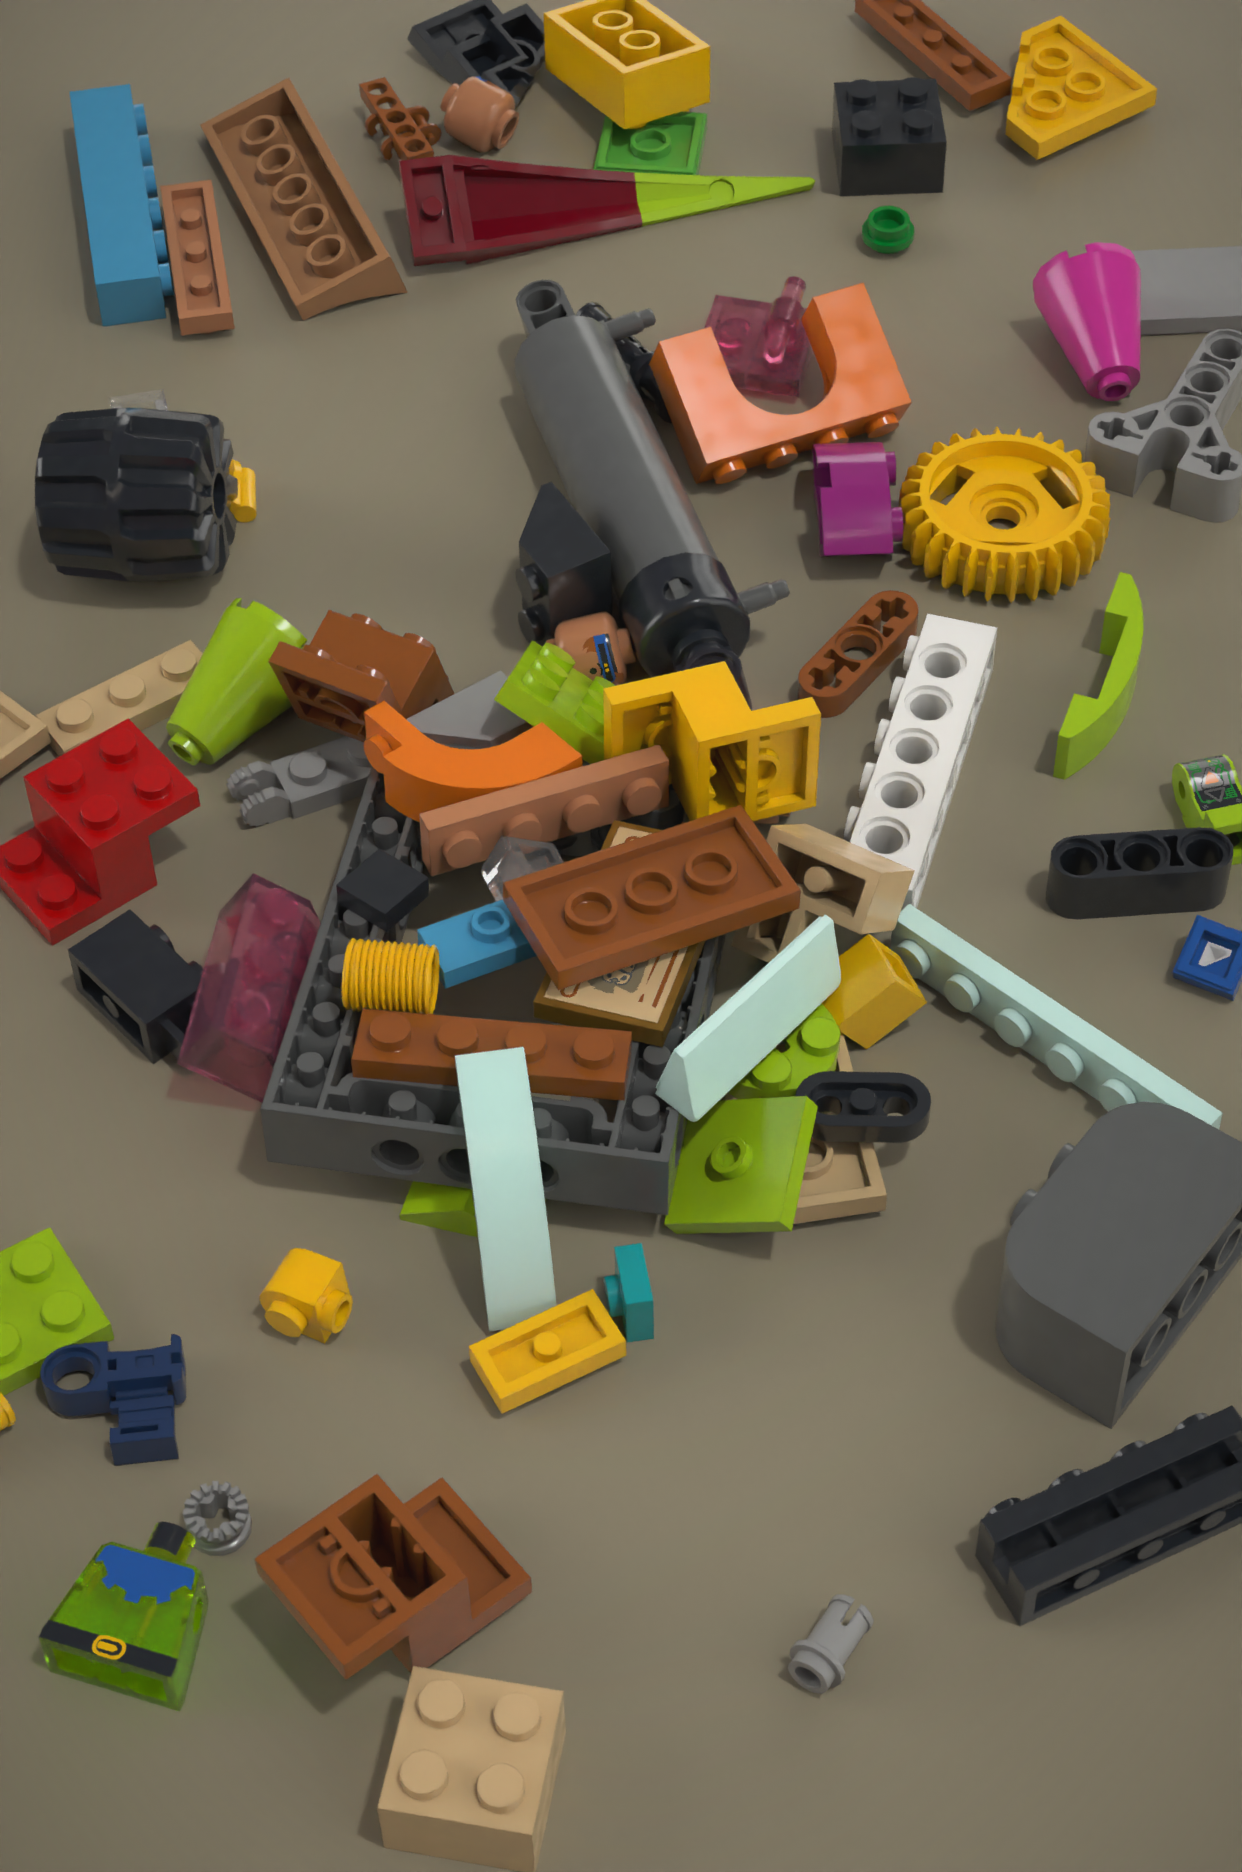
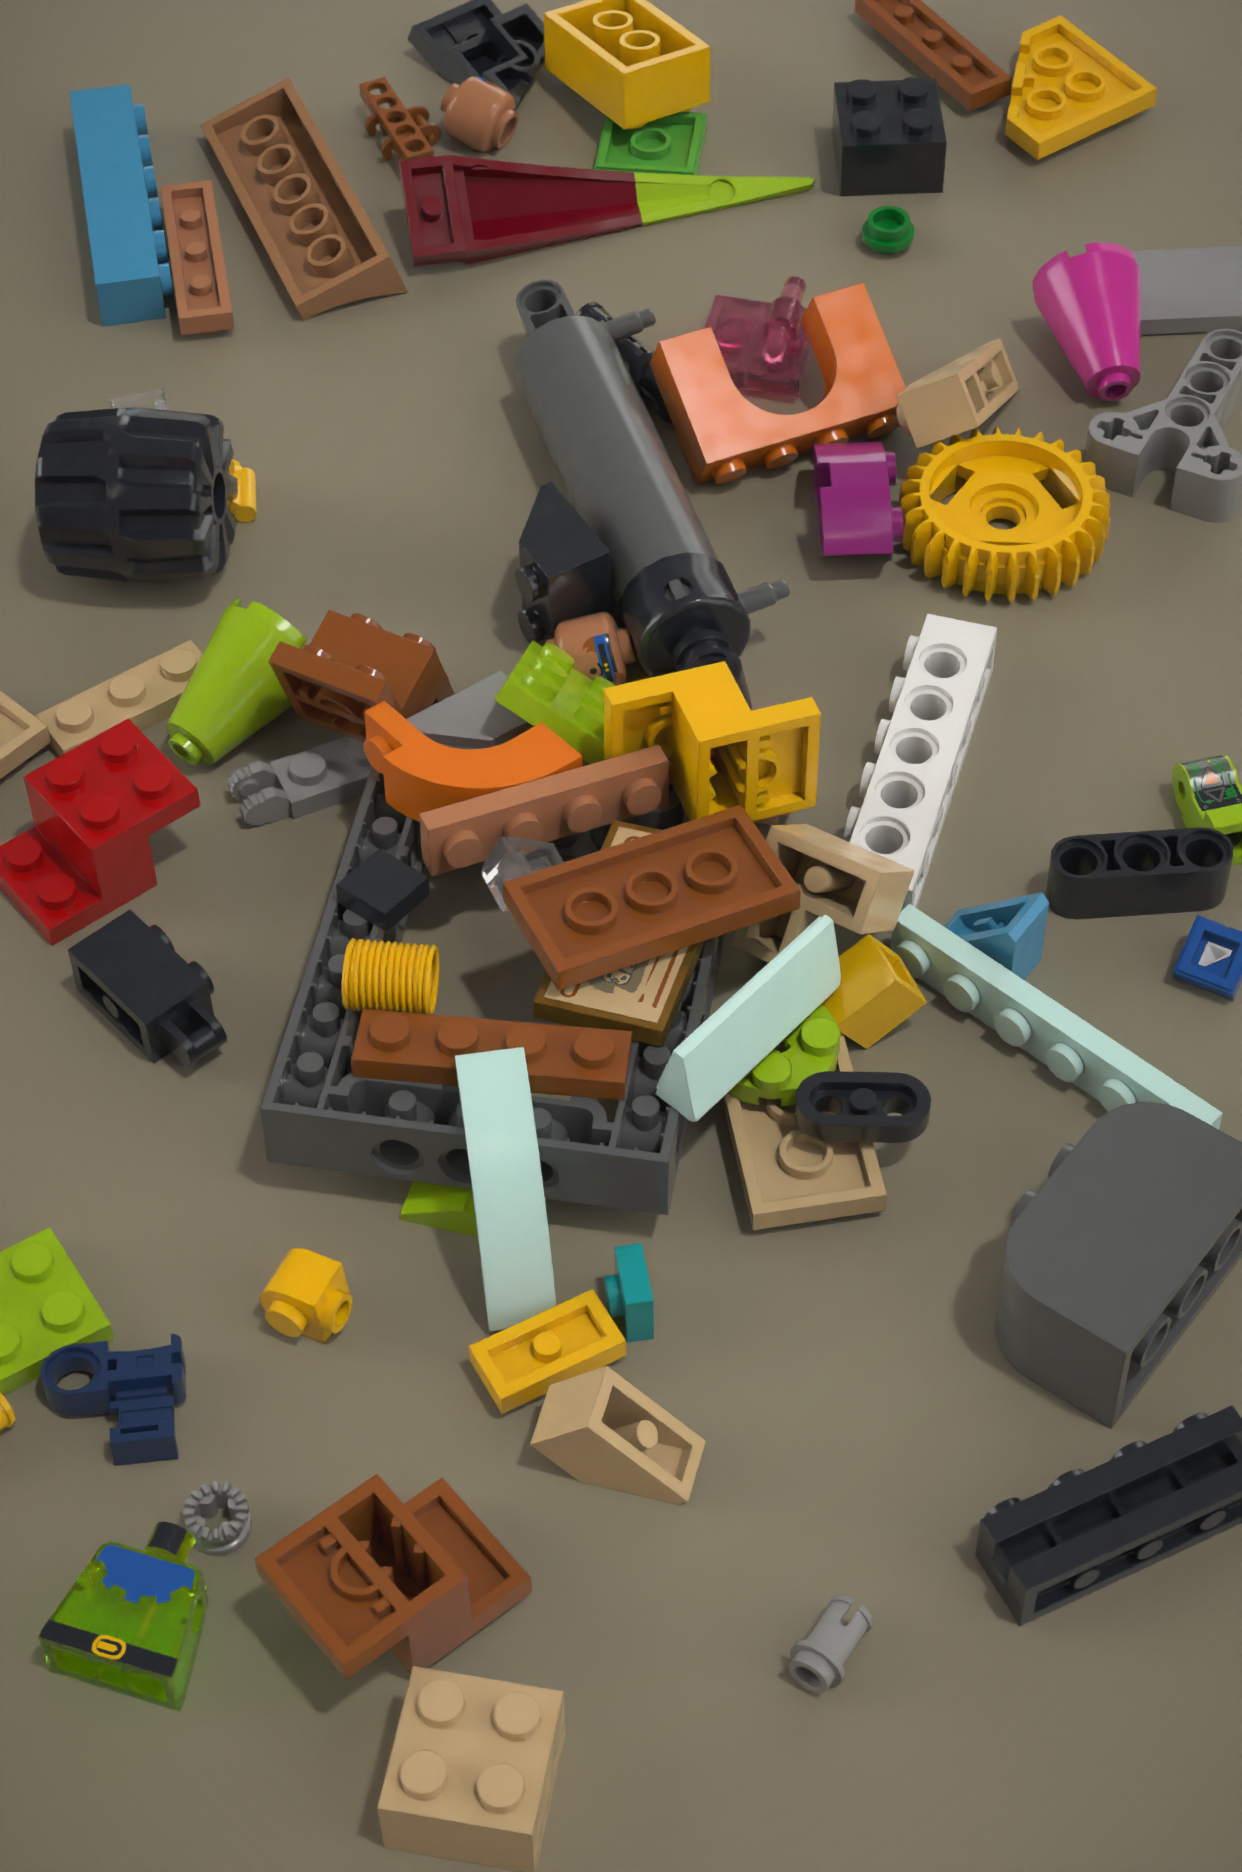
clear pink slope [177,873,321,1103] -> none
dark azure plate [417,899,537,989] -> none
lime plate [664,1096,818,1234] -> none
dark orange beam [798,590,919,718] -> none
lime slope [1053,572,1144,780] -> none
none -> tan slope [530,1366,706,1505]
none -> tan slope [896,338,1020,448]
none -> dark azure slope [944,892,1049,980]

